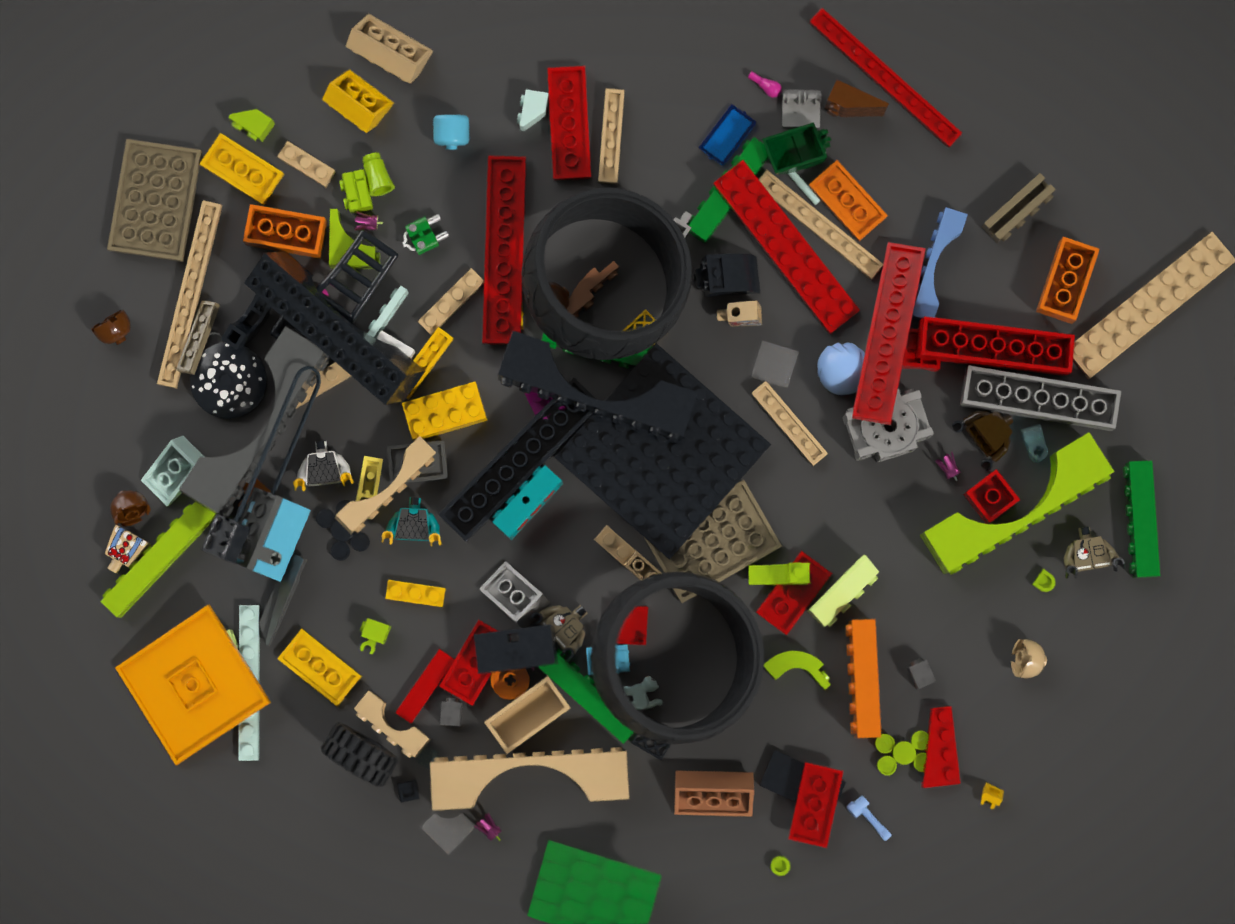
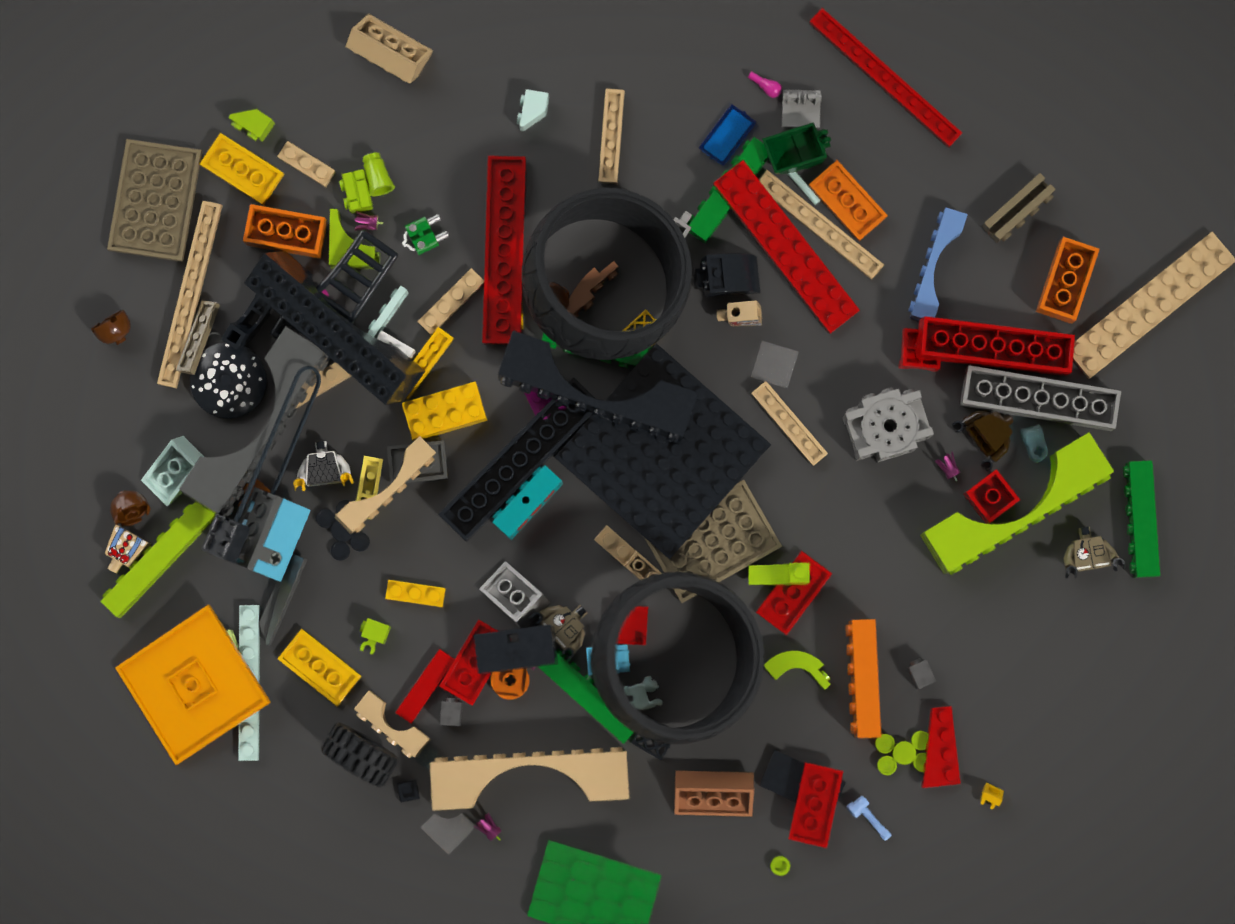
yellow slope [322,69,394,133] -> none
torso [381,497,442,546] -> none
medium azure head [433,115,469,150] -> none
tan piece [485,676,571,754] -> none
red plate [547,66,591,181] -> none
yellowish green slope [807,554,879,627] -> none
light blue piece [817,342,865,395] -> none
reddish brown slope [825,80,889,117] -> none
red plate [852,242,926,425] -> none
tan cylinder [1011,639,1047,678] -> none
lime tile [1031,569,1055,592] -> none

